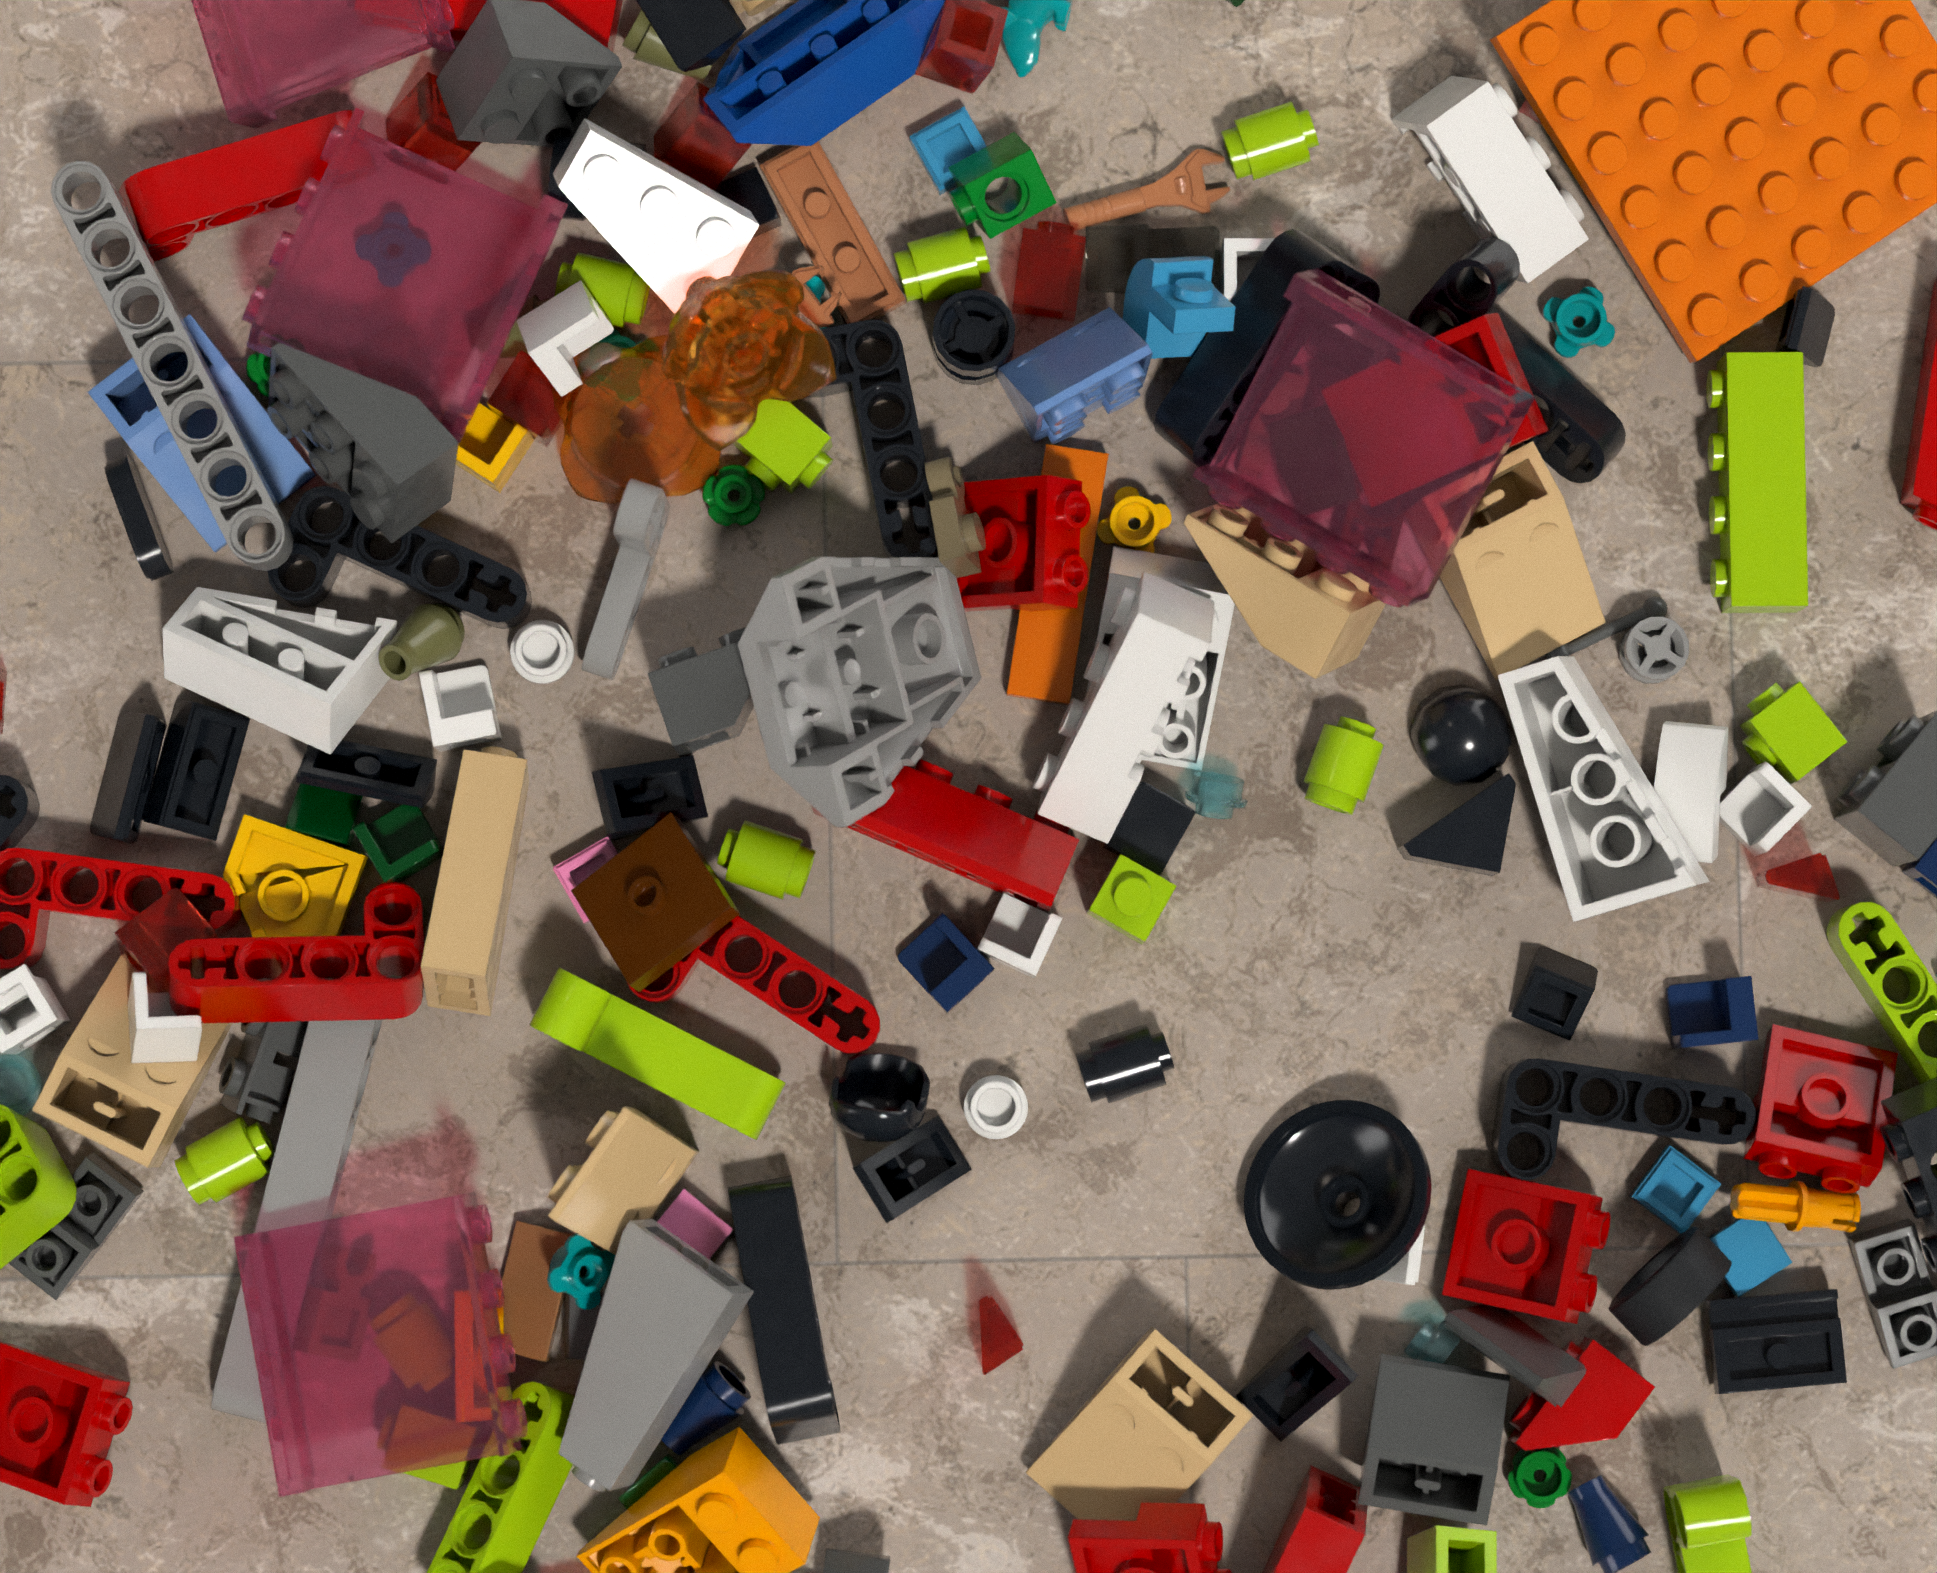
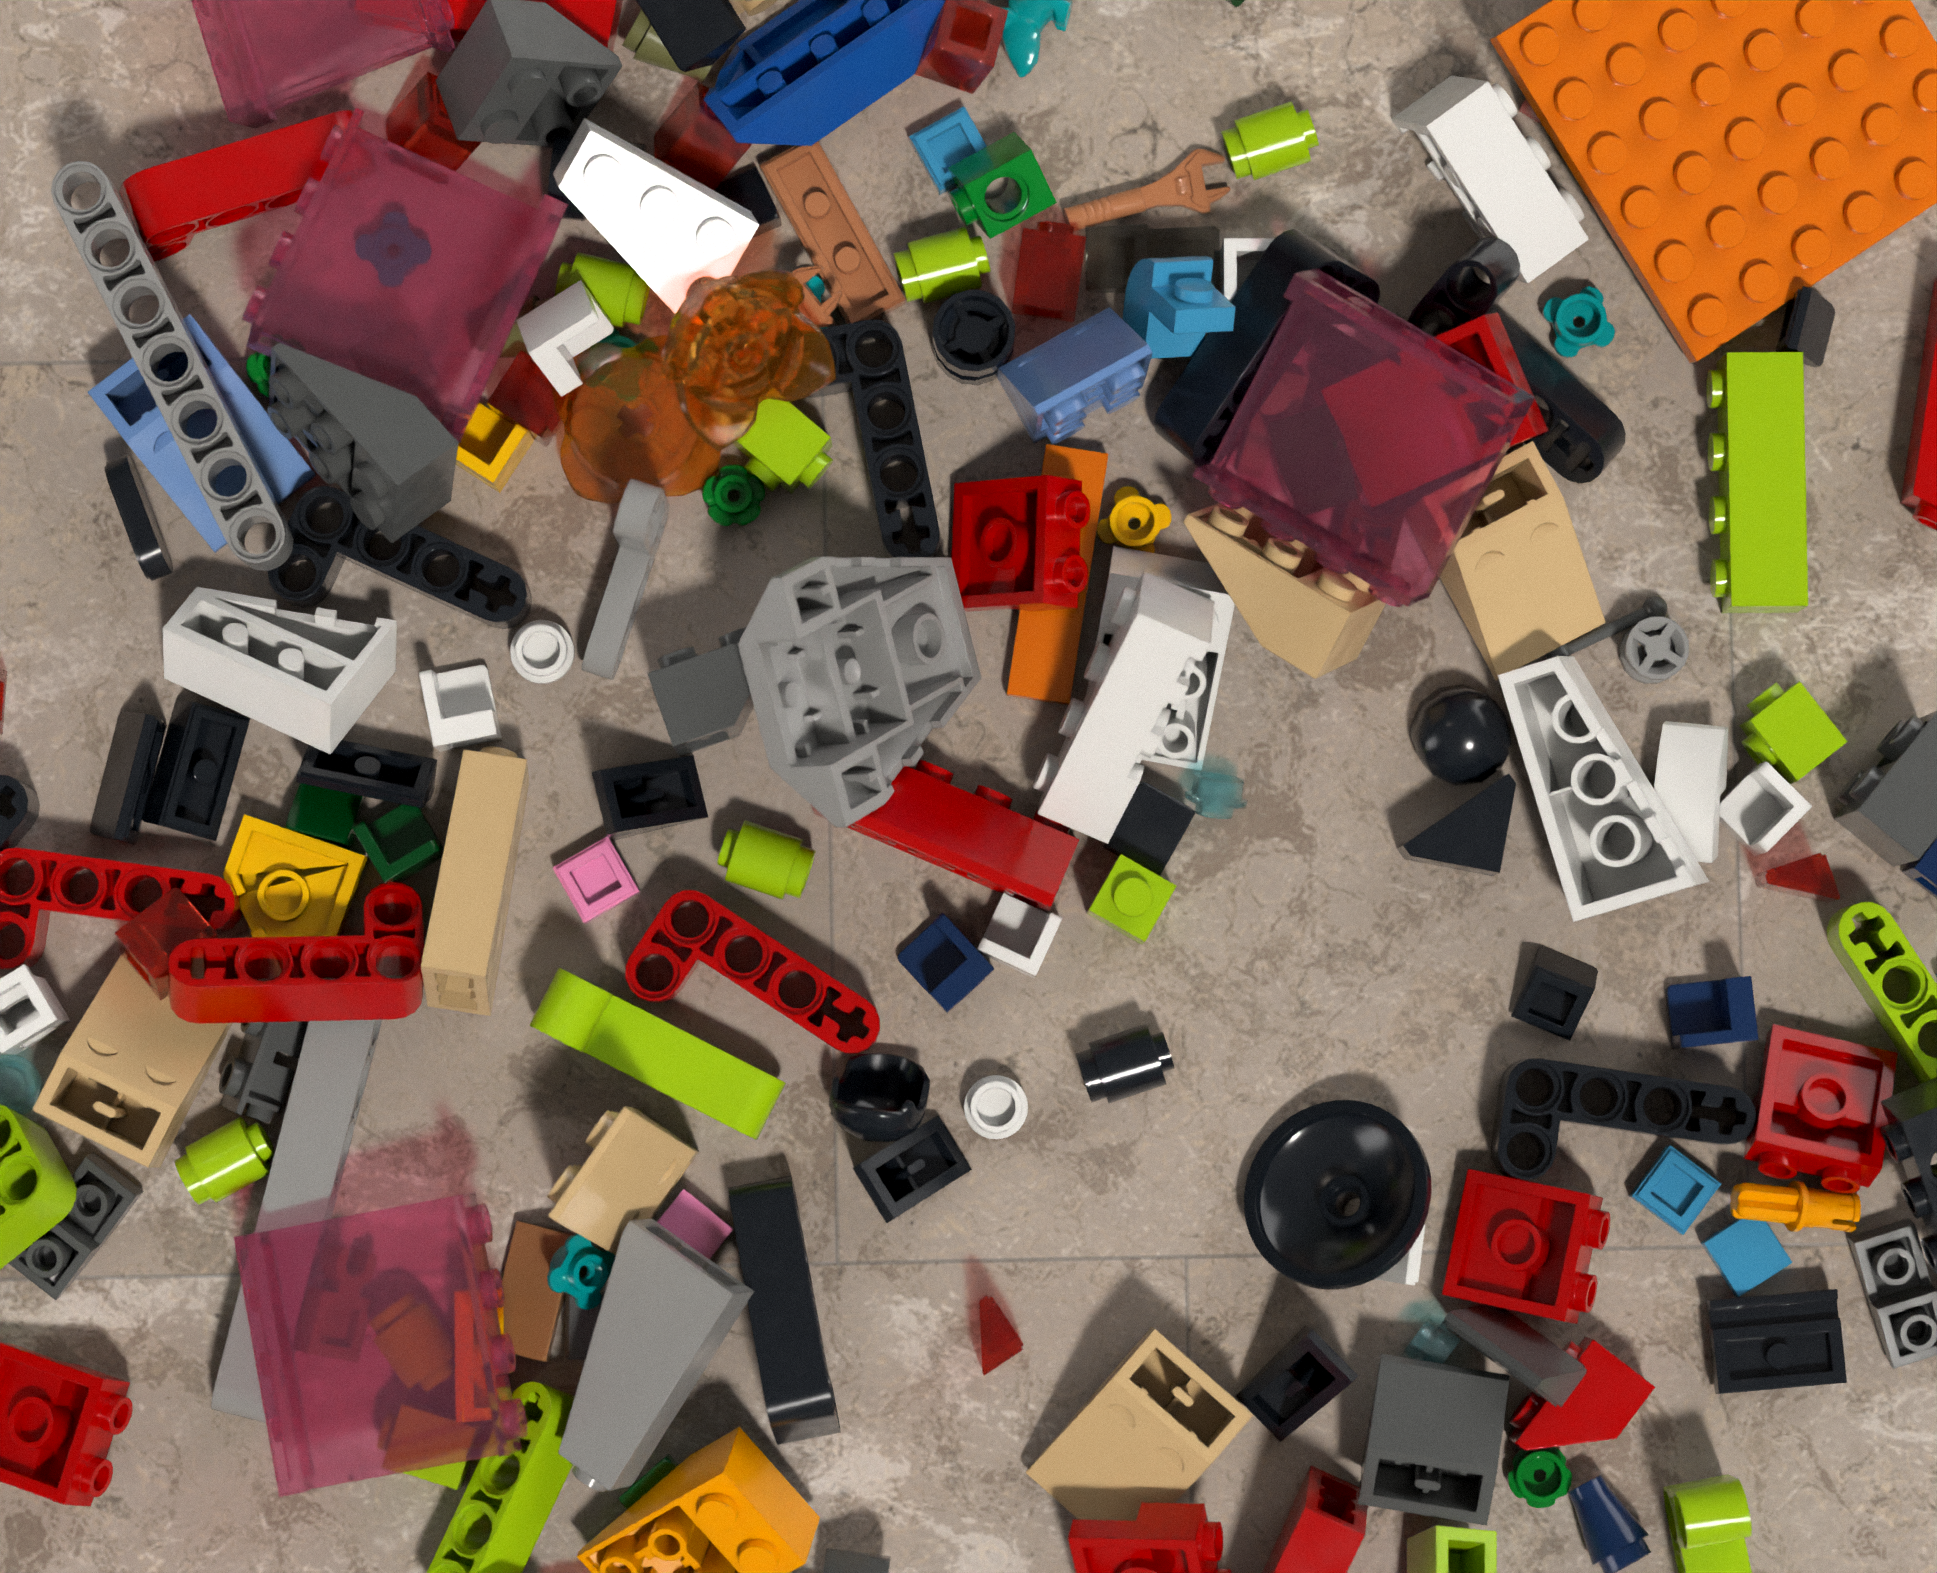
white panel [128,972,202,1063] -> none
olive cone [378,603,465,681] -> none
reddish brown plate [571,812,740,992] -> none
dark blue cone [661,1361,751,1455] -> none
dark tan plate [925,457,986,578] -> none
lime brick [1304,716,1384,815] -> none
black tyre [1609,1227,1732,1346] -> none

